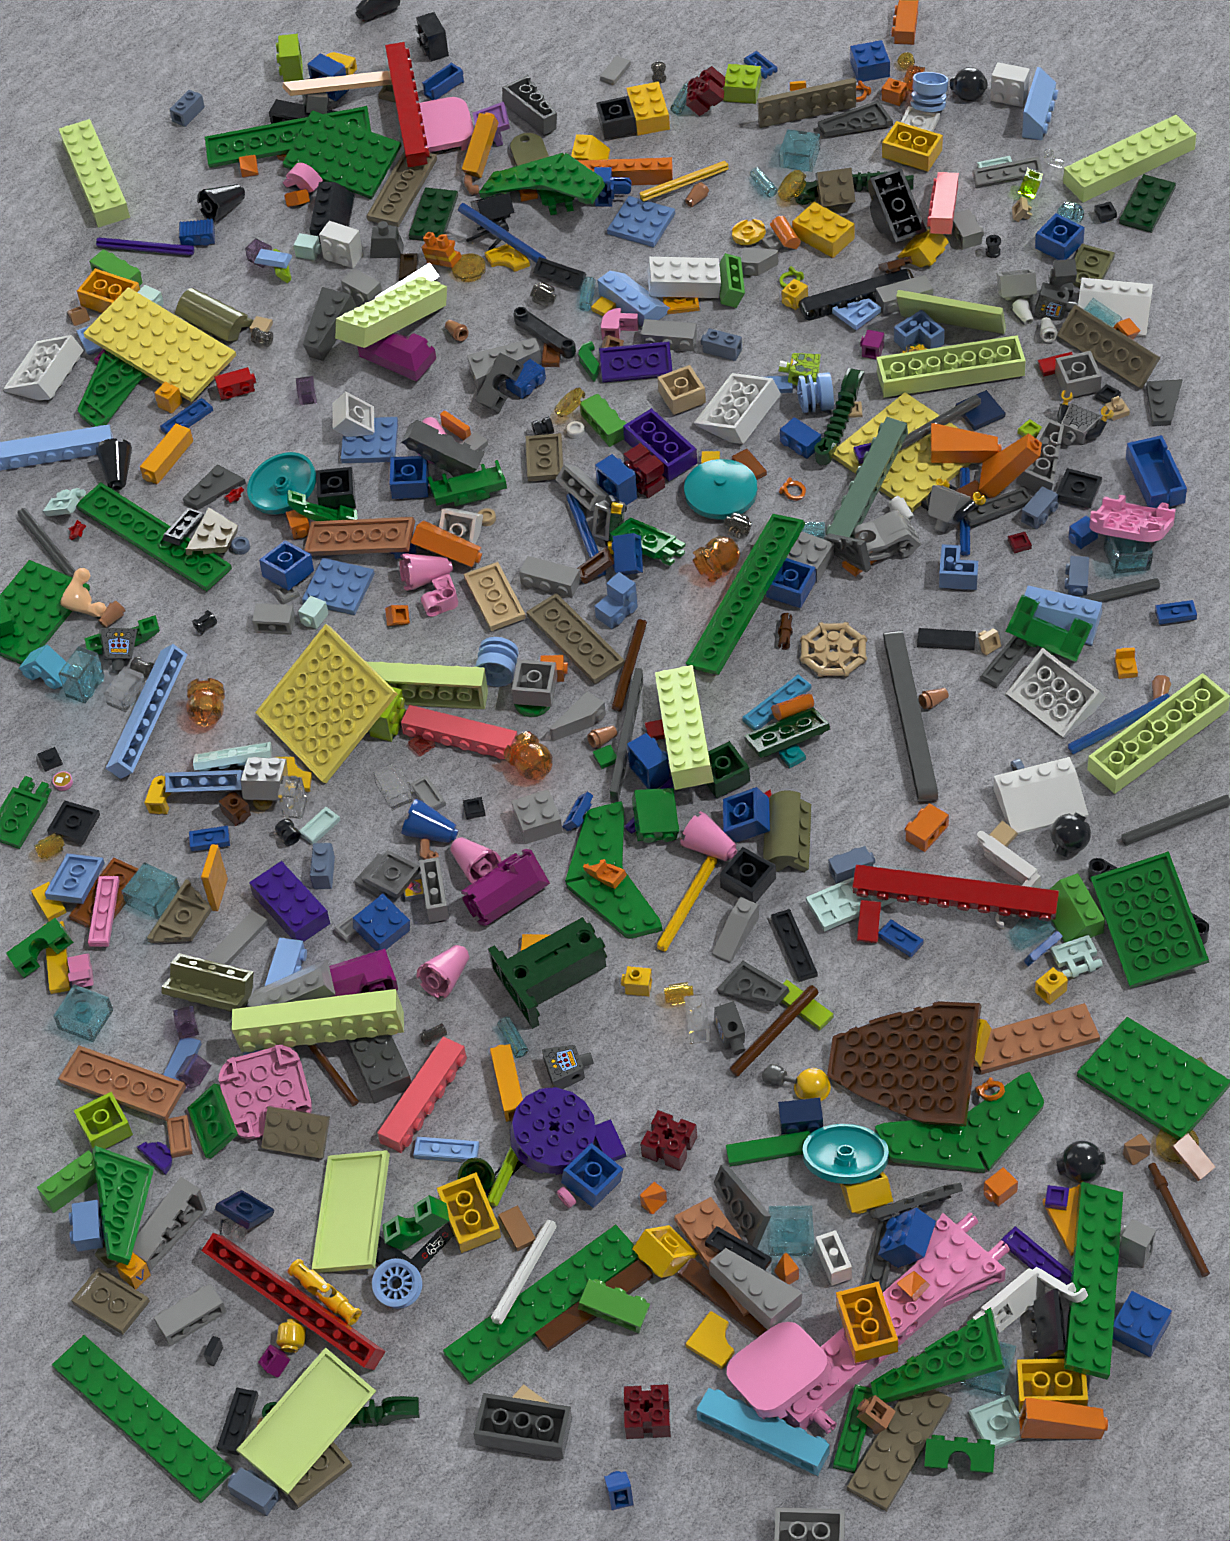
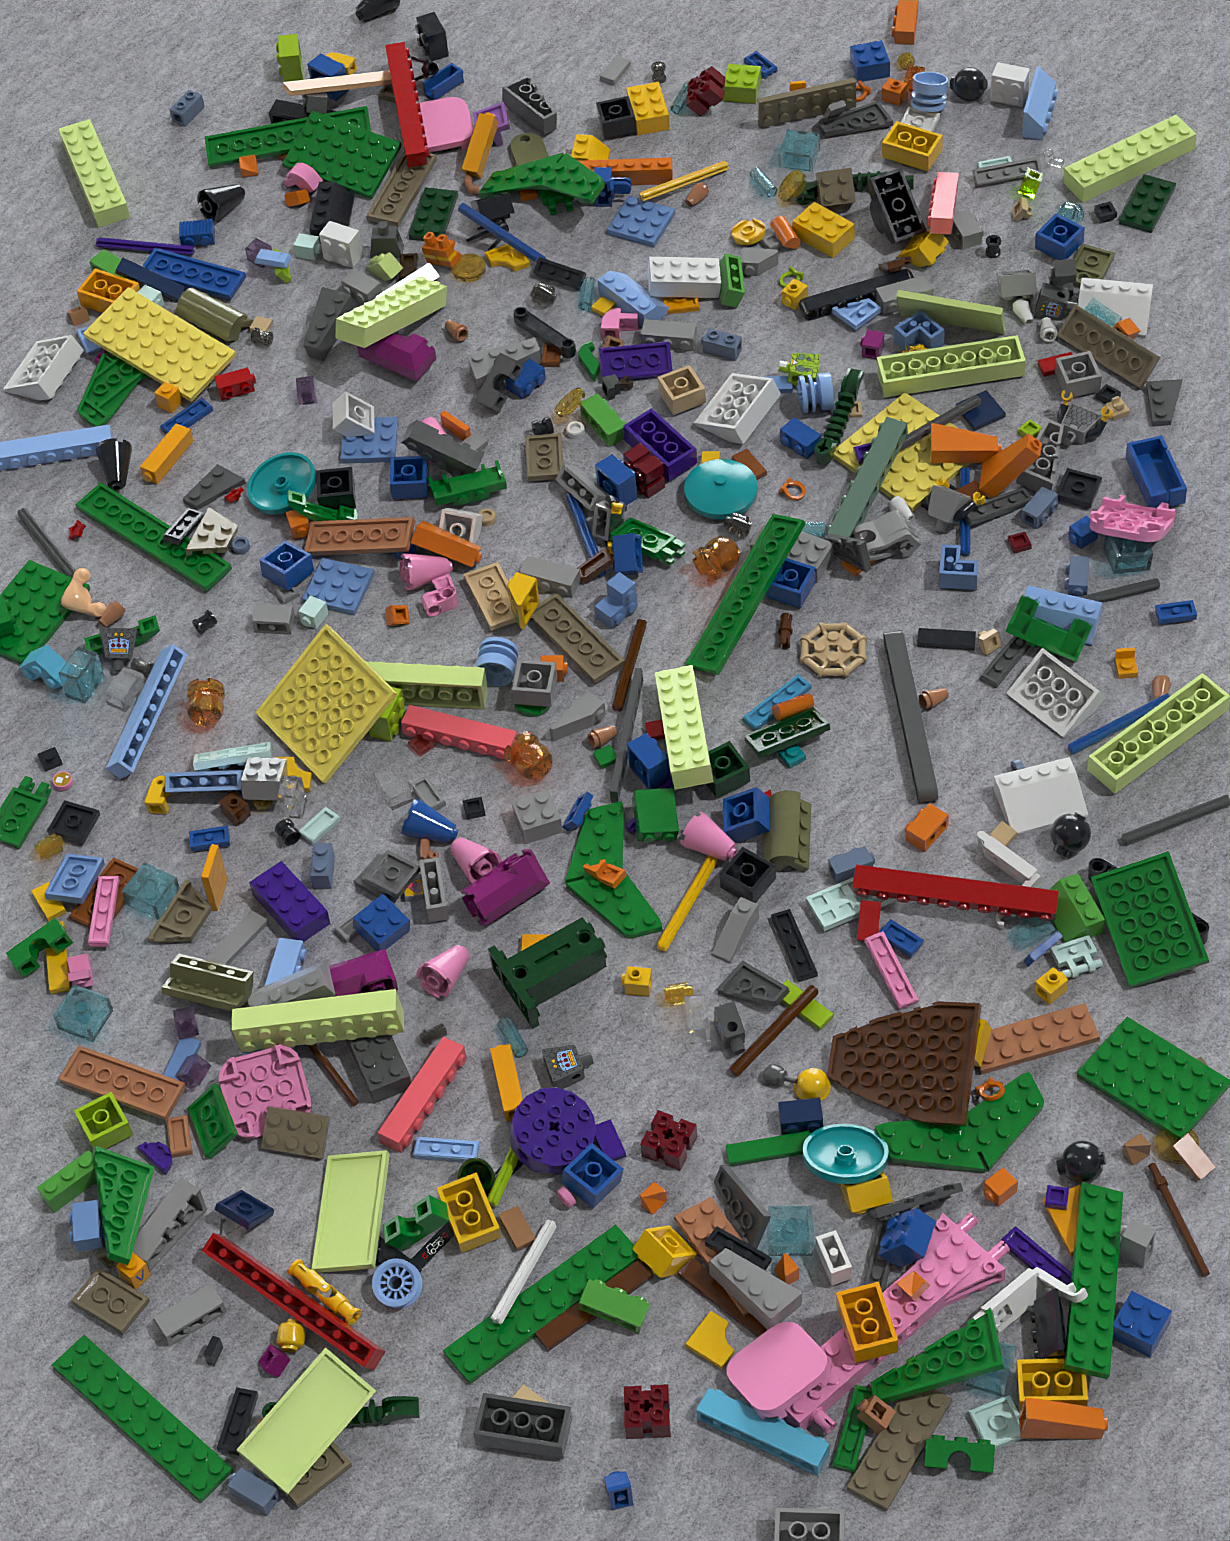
light aqua plate [43,488,86,516] -> none
none -> dark blue tile [115,258,185,302]
none -> blue plate [143,248,246,301]
none -> yellowish green slope [367,252,403,281]
none -> black plant [411,56,439,82]
none -> yellow slope [507,572,540,629]
none -> pearl dark grey piece [602,374,633,401]
none -> light grey tile [823,100,846,119]
none -> bright pink tile [864,931,919,1010]

